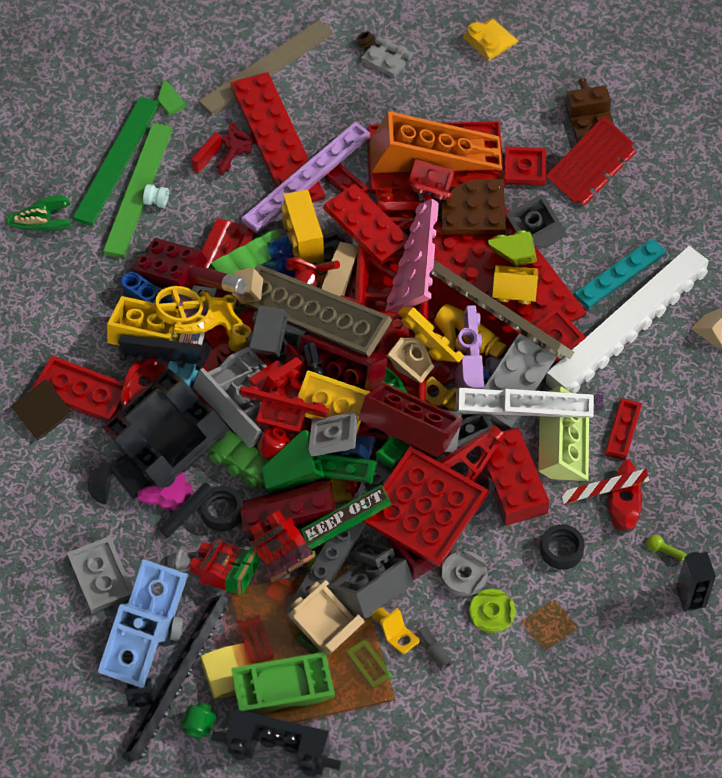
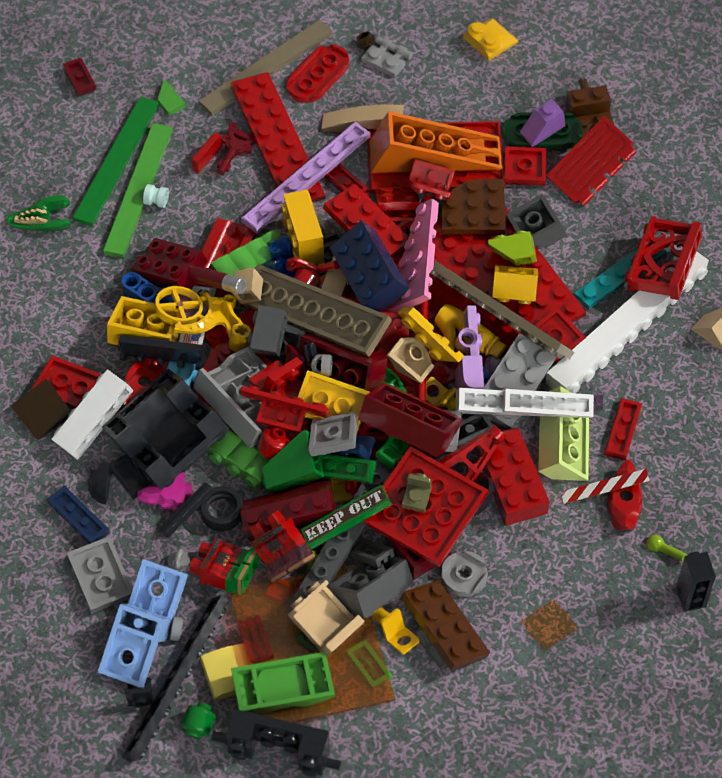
lime tile [469,589,516,633] -> none
black tyre [540,524,585,570] -> none
none -> dark blue plate [47,486,110,544]
none -> white brick [52,369,134,460]
none -> dark red plate [63,57,96,97]
none -> red tile [287,45,349,103]
none -> light grey tile [311,354,332,377]
none -> tan slope [322,105,404,132]
none -> dark blue brick [330,220,409,312]
none -> reddish brown plate [401,580,490,671]
none -> olive bracket [402,473,432,513]
none -> dark green tile [501,112,583,150]
none -> medium lavender slope [520,99,565,147]
none -> red fence [625,216,702,300]

